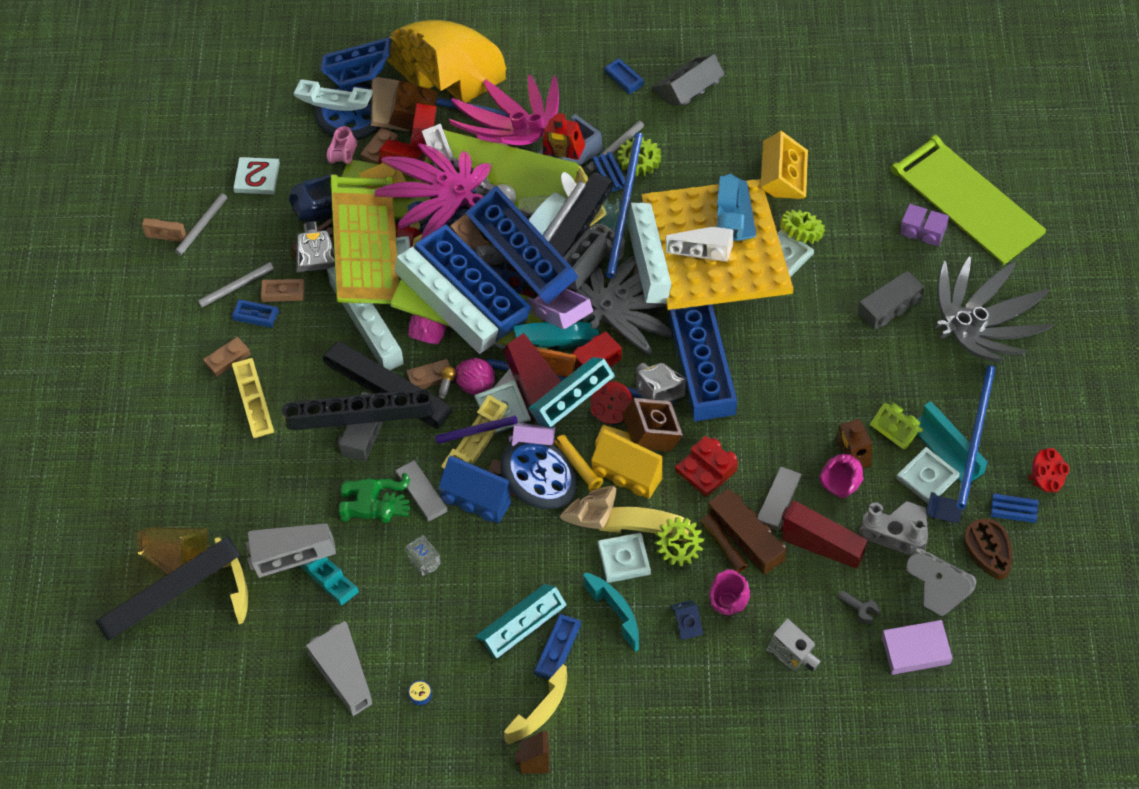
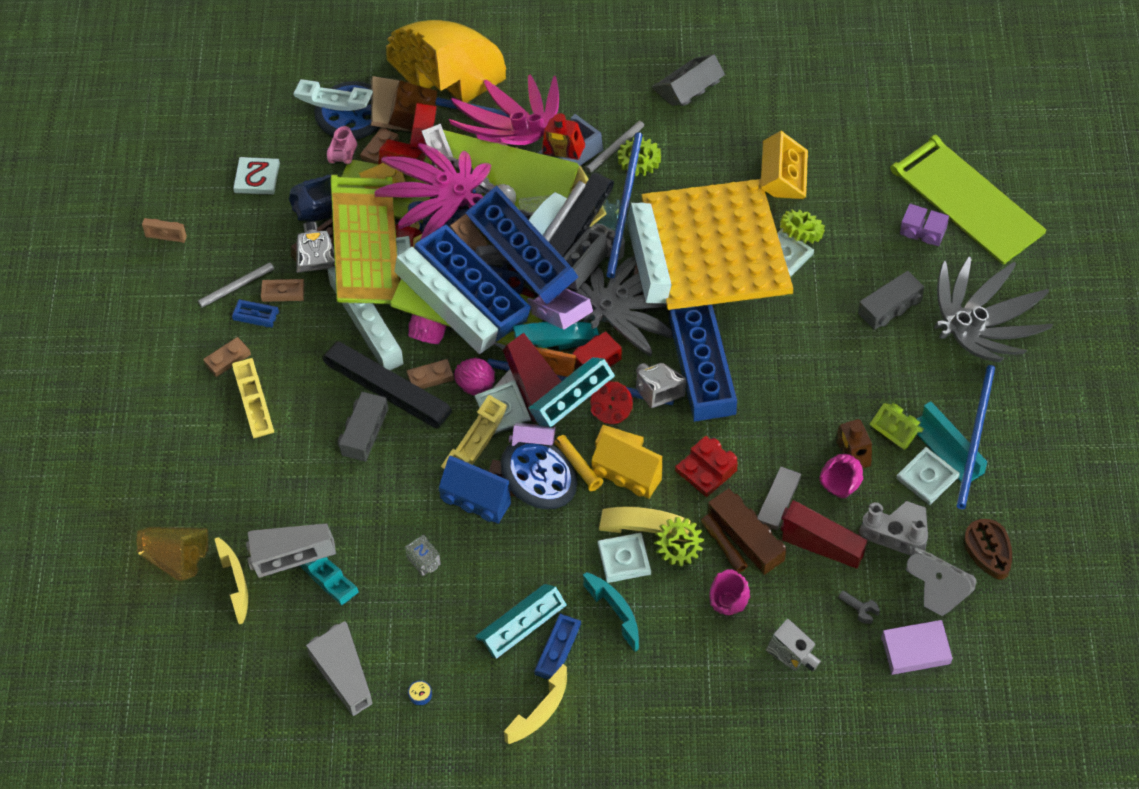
black beam [95,536,241,641] -> none
light grey bar [175,193,227,256] -> none
black beam [282,389,434,430] -> none
blue wedge [320,37,392,88] -> none
green animal [339,473,411,523] -> none
light grey tile [395,460,448,522] -> none
dark purple bar [436,415,518,444] -> none
piece [439,366,456,399] -> none
reddish brown slope [516,731,550,774] -> none
tan brick [560,486,616,529] -> none
white sticker [561,172,576,197] -> none
blue tile [592,151,625,192] -> none
blue tile [604,58,644,94] -> none
reddish brown brick [622,398,683,452] -> none
white slope [666,227,733,262] -> none
dark blue bracket [670,600,703,640] -> none
dark azure panel [716,173,756,241] -> none
dark blue bracket [926,492,962,523] -> none
blue tile [991,494,1038,523] -> none
red plate [1028,448,1069,493] -> none

